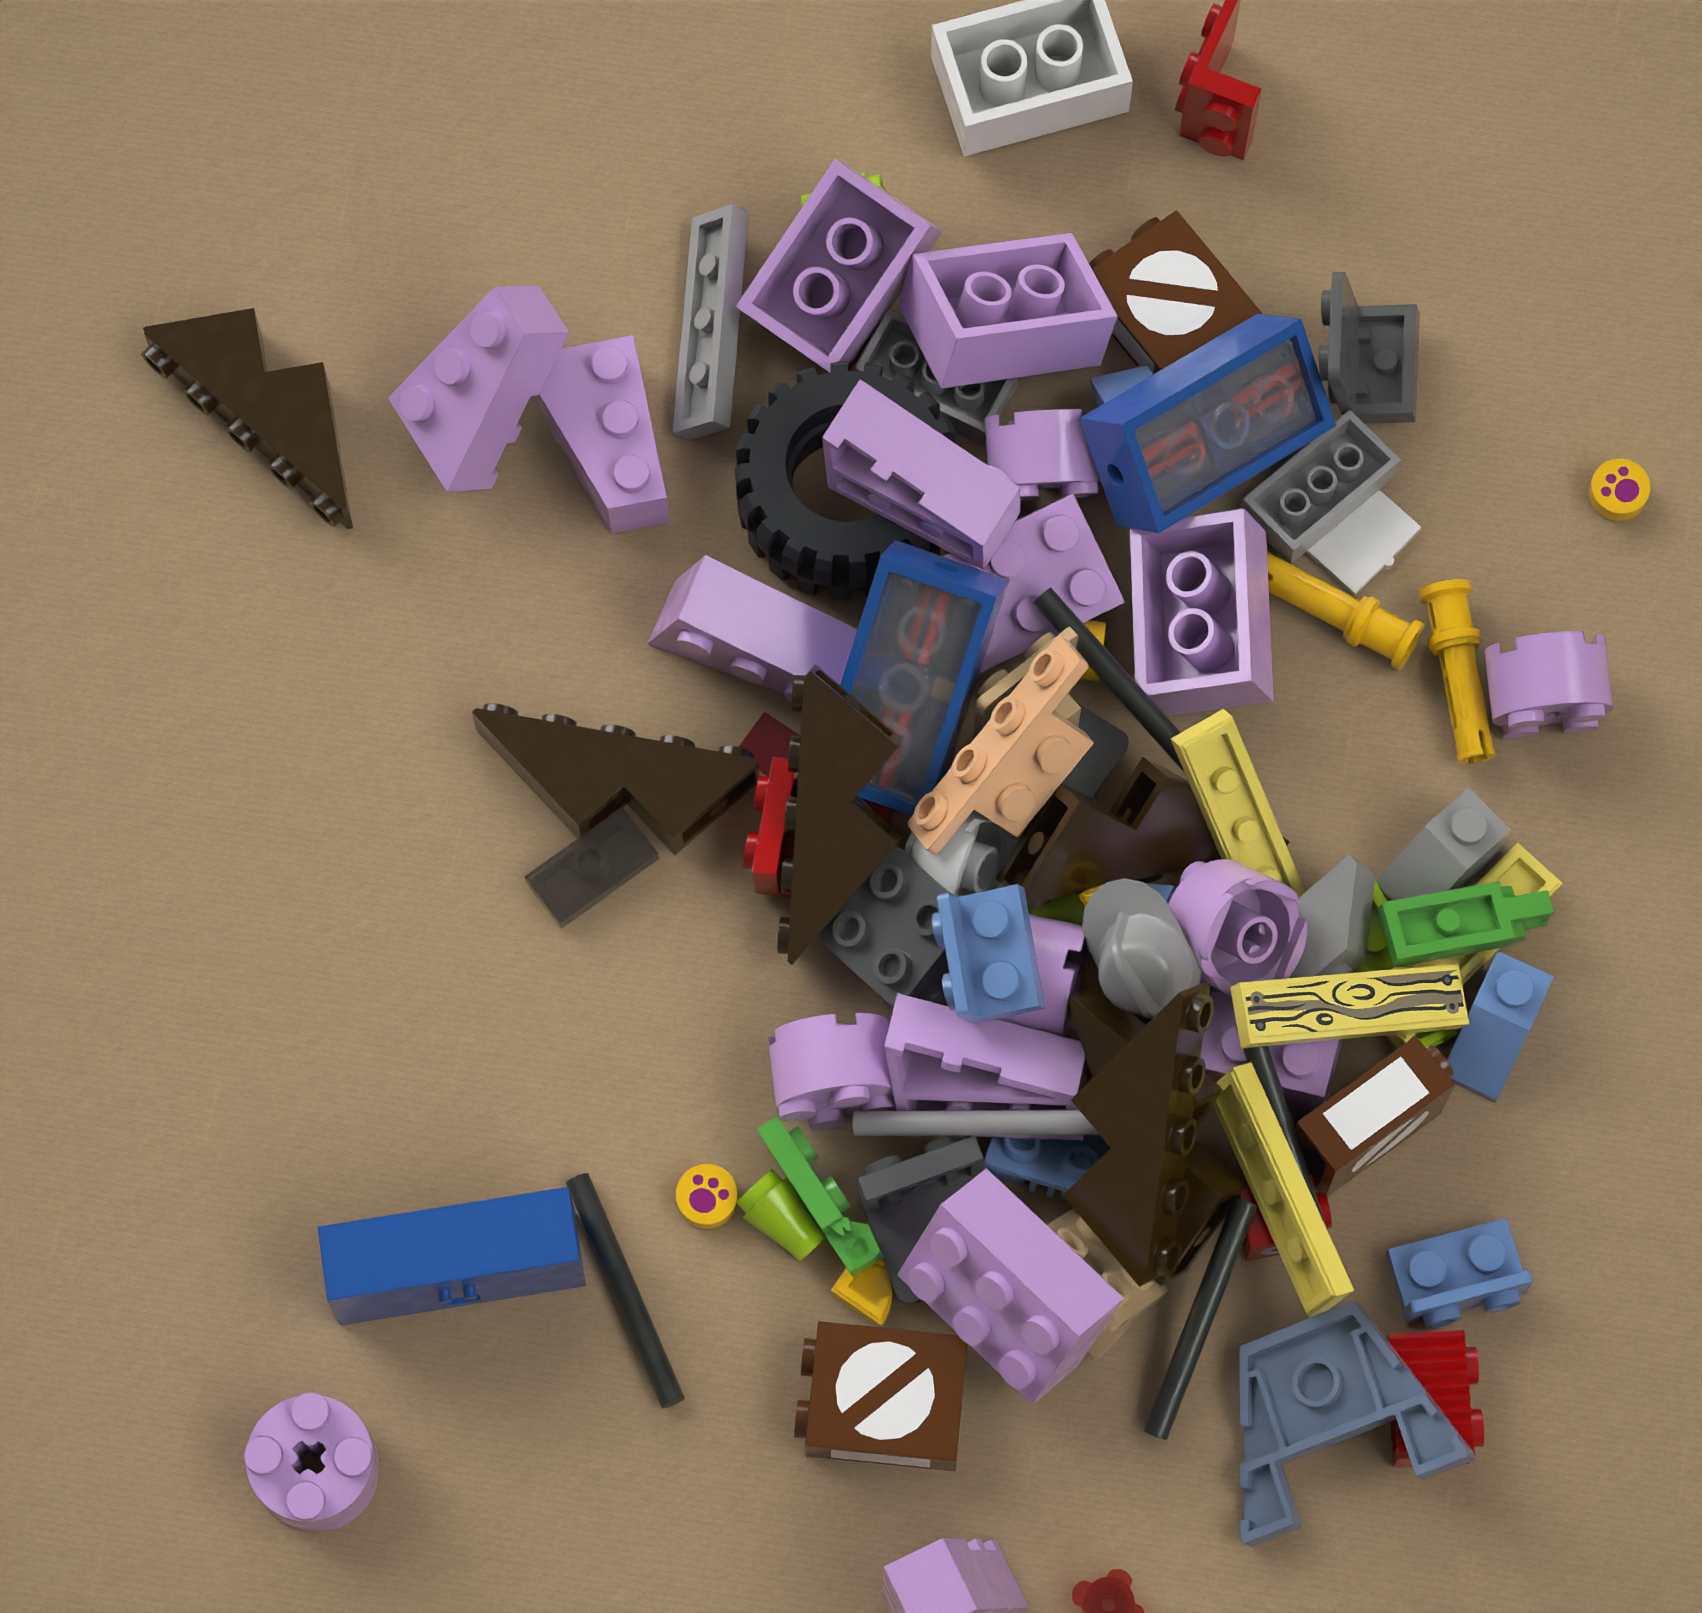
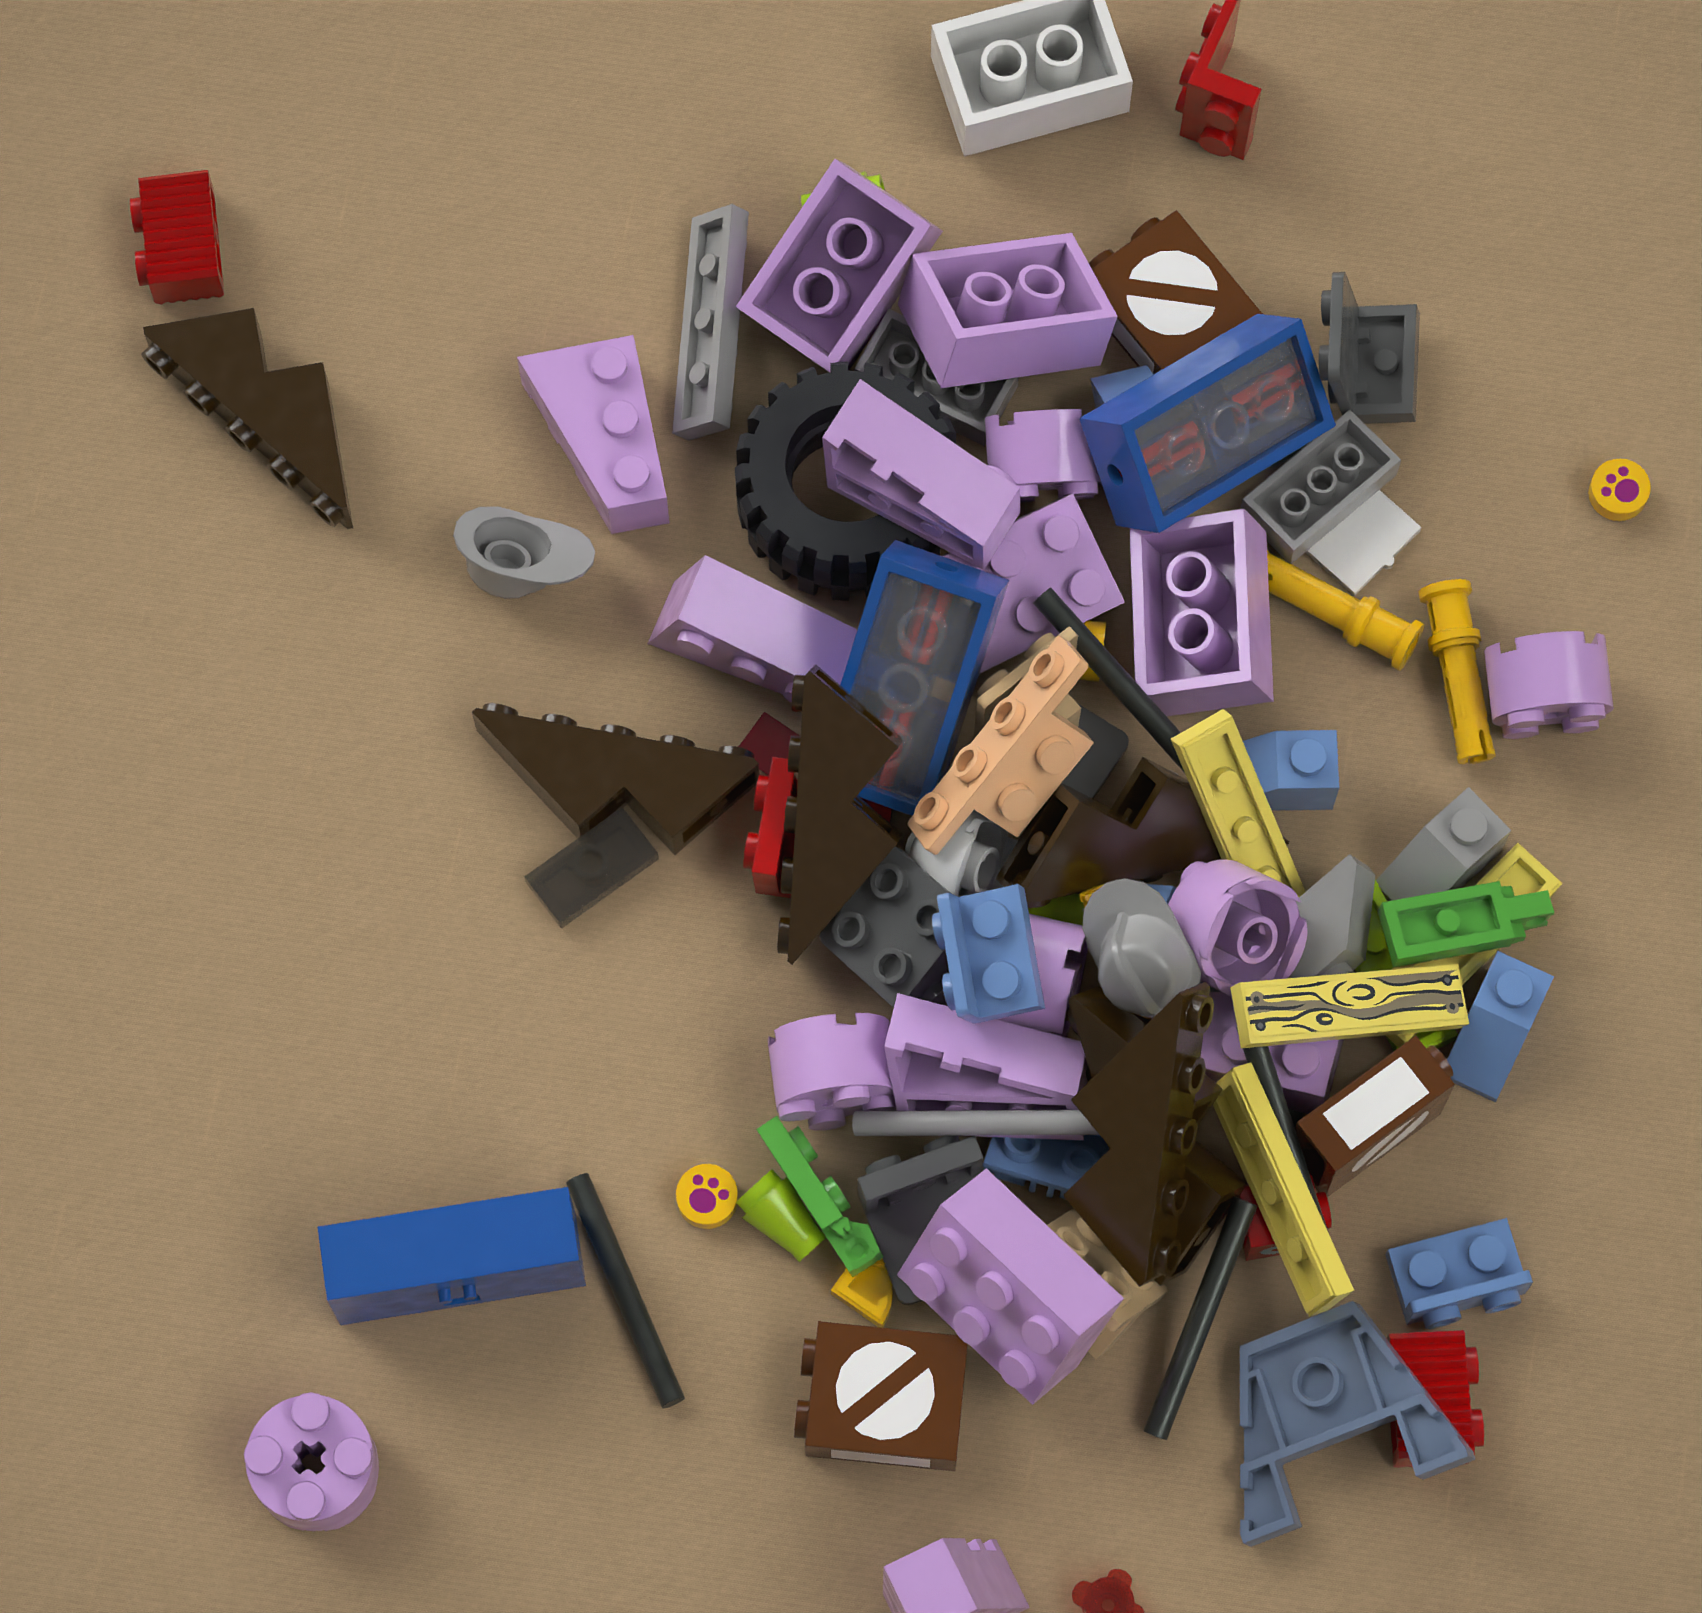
lavender wedge [388,286,569,492] -> none
none -> red brick [130,170,224,305]
none -> light grey piece [453,506,595,599]
none -> medium blue slope [1243,730,1339,810]

